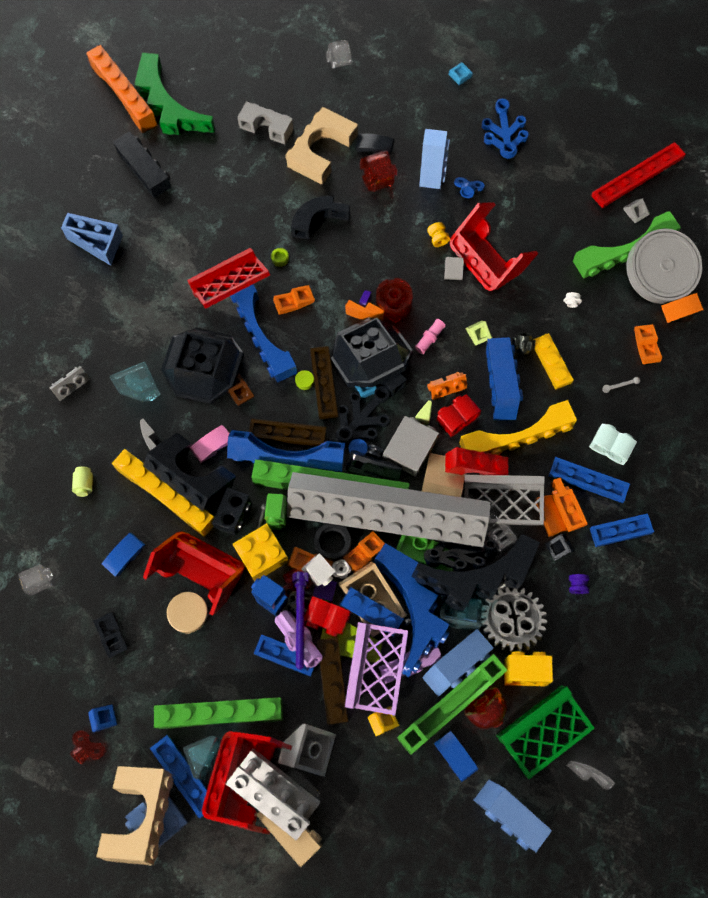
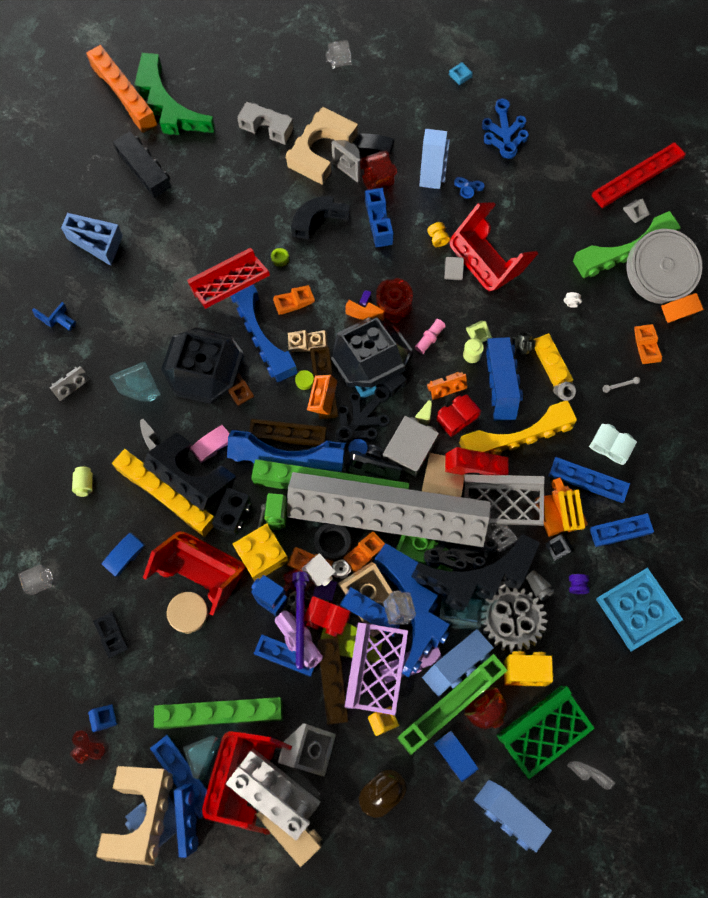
none -> blue bracket [32,302,76,331]
none -> blue plate [174,784,198,858]
none -> tan slope [288,330,328,352]
none -> orange slope [307,375,337,414]
none -> light grey slope [331,140,360,183]
none -> dark brown piece [359,770,406,818]
none -> blue arch [365,188,393,248]
none -> clear brick [383,591,416,625]
none -> yellowish green brick [463,339,484,363]
none -> dark grey cone [526,570,554,601]
none -> light grey cone [553,382,576,401]
none -> yellow tile [558,490,585,531]
none -> dark azure plate [596,568,683,651]

